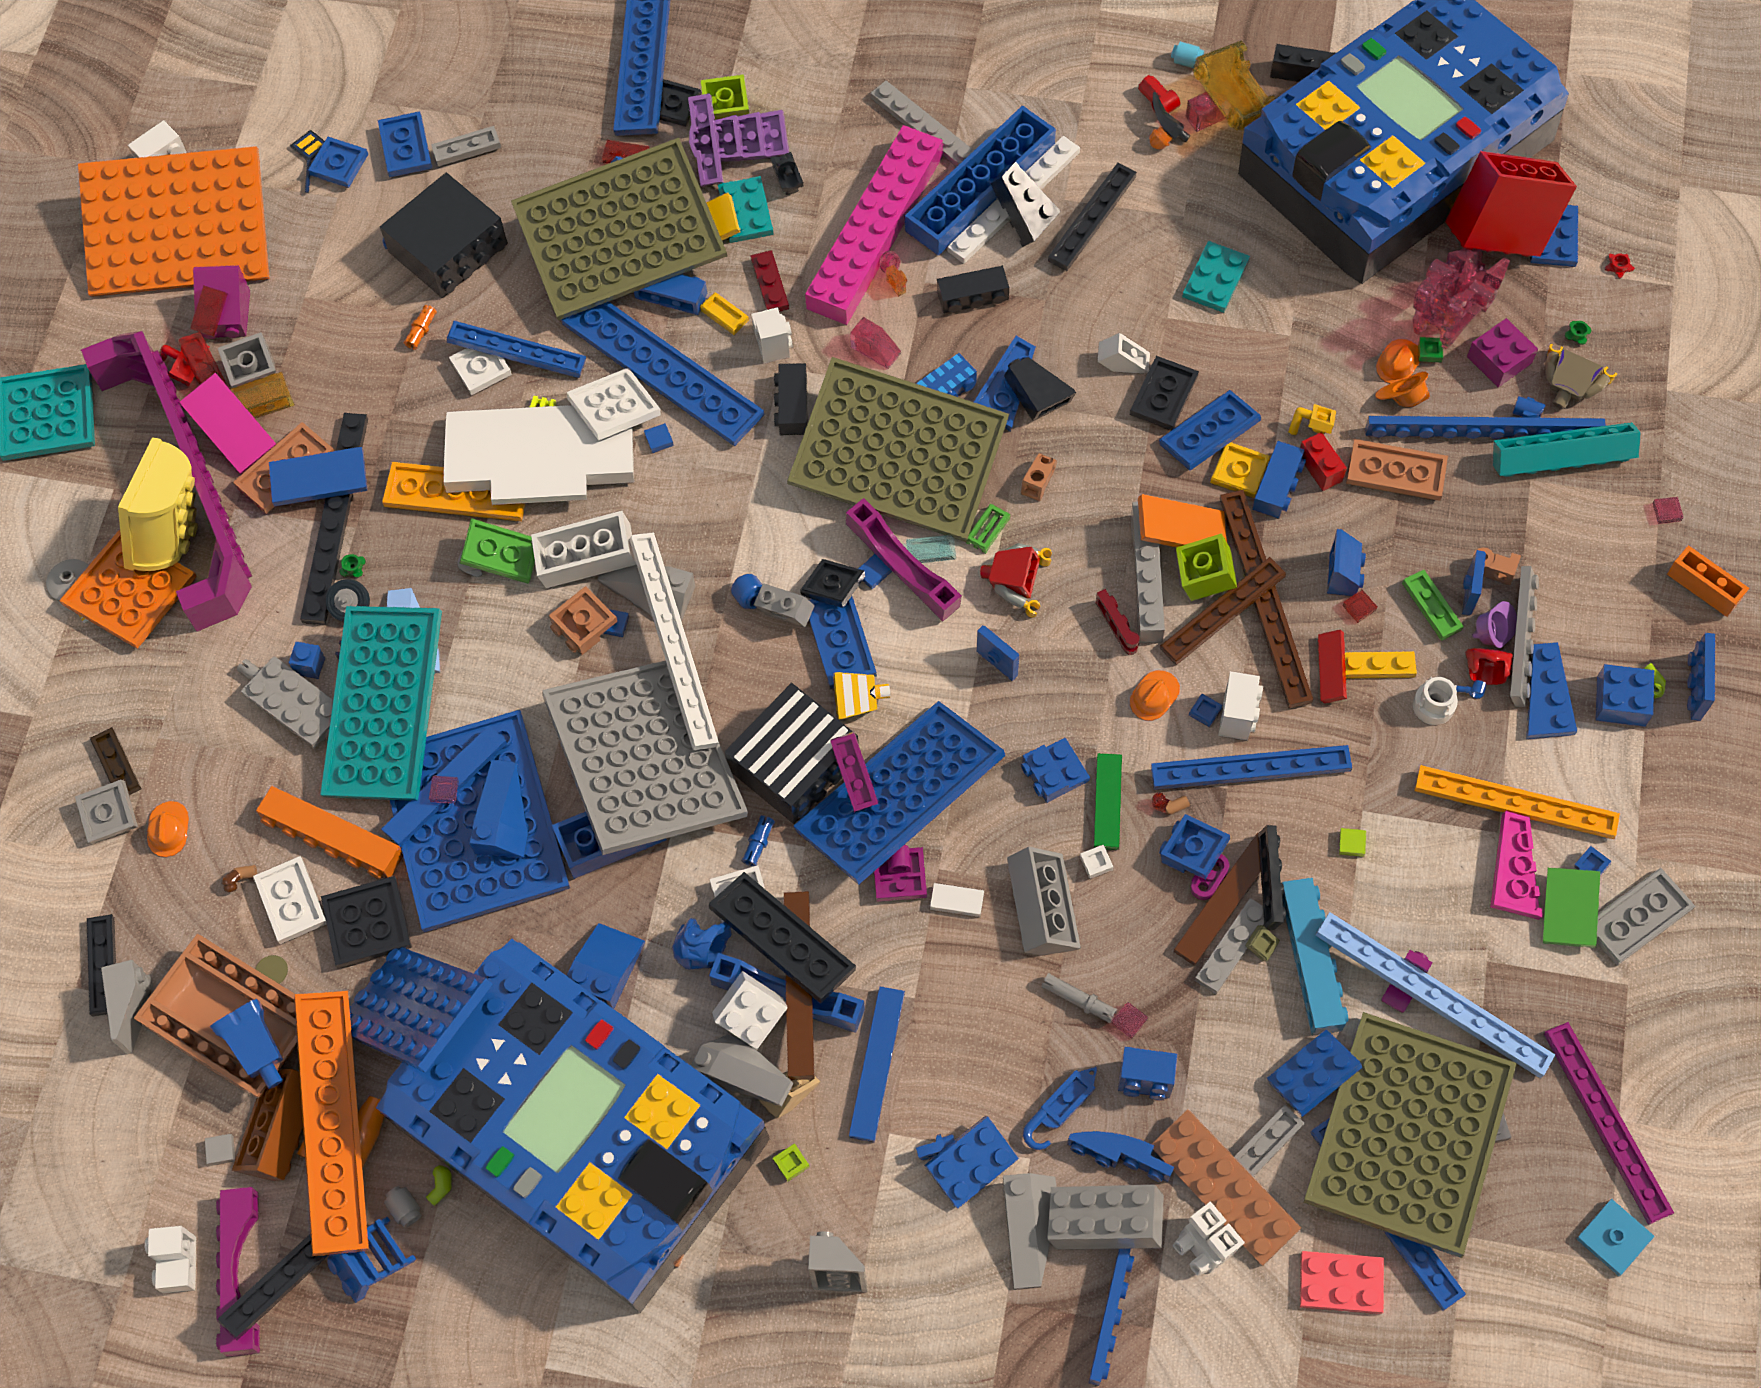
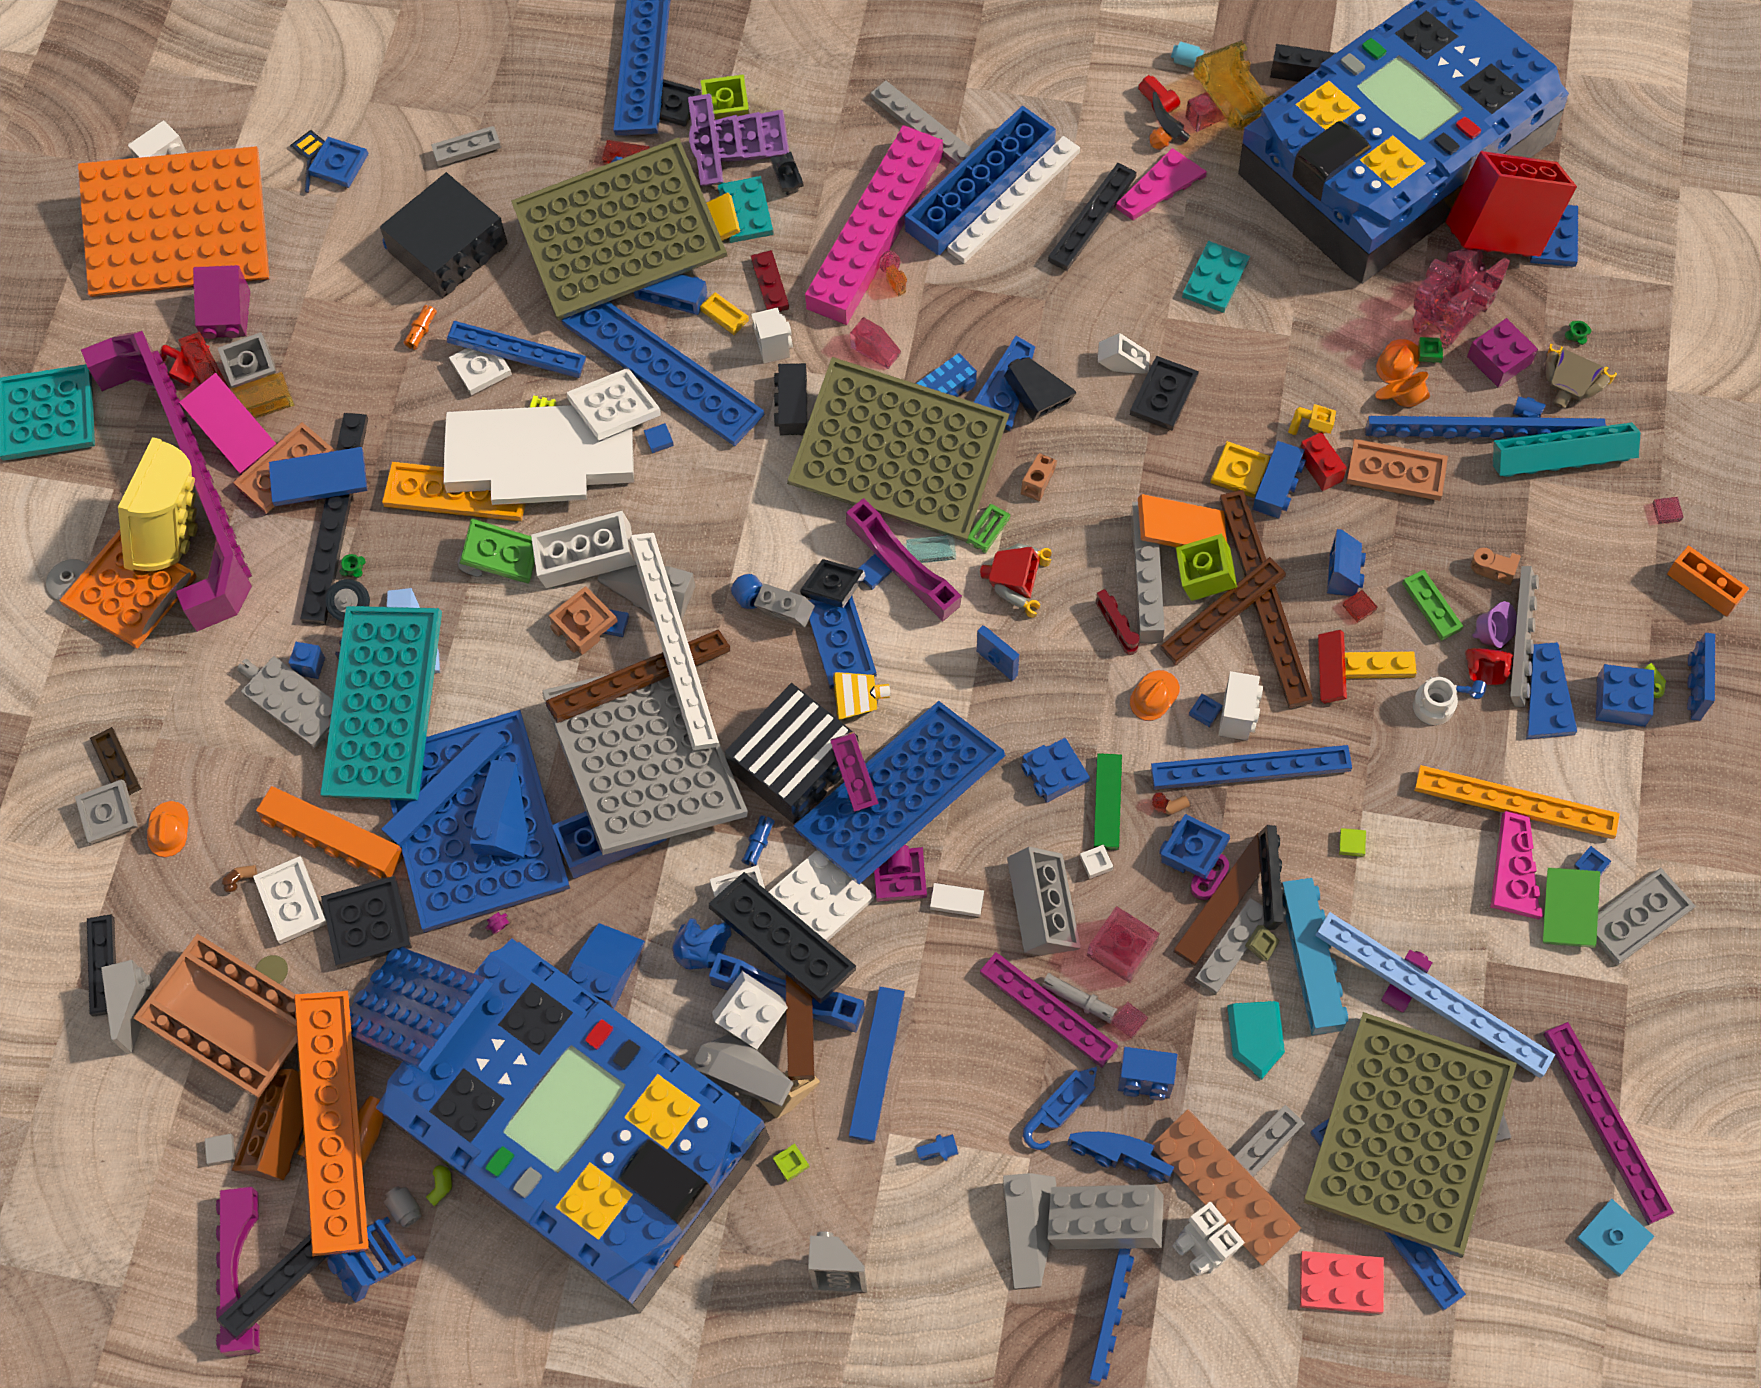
white brick [145,1226,196,1293] -> none
clear red plate [190,285,228,337] -> none
blue piece [210,999,283,1089] -> none
blue plate [377,111,432,178] -> none
clear pink tile [429,776,459,804] -> none
blue plate [924,1116,1019,1209] -> none
black brick [937,265,1010,314] -> none
wedge [990,162,1060,247] -> none
blue tile [1159,390,1261,471] -> none
blue plate [1267,1029,1362,1117] -> none
blue plate [1462,550,1486,616] -> none
red plate [1605,253,1635,279] -> none
none -> flat silver sticker [142,573,191,634]
none -> magenta plate [485,912,510,935]
none -> reddish brown tile [546,629,730,723]
none -> white plate [769,850,875,941]
none -> magenta plate [980,952,1119,1068]
none -> clear pink brick [1087,906,1160,983]
none -> dark pink wing [1116,148,1207,220]
none -> teal tile [1227,1001,1285,1080]

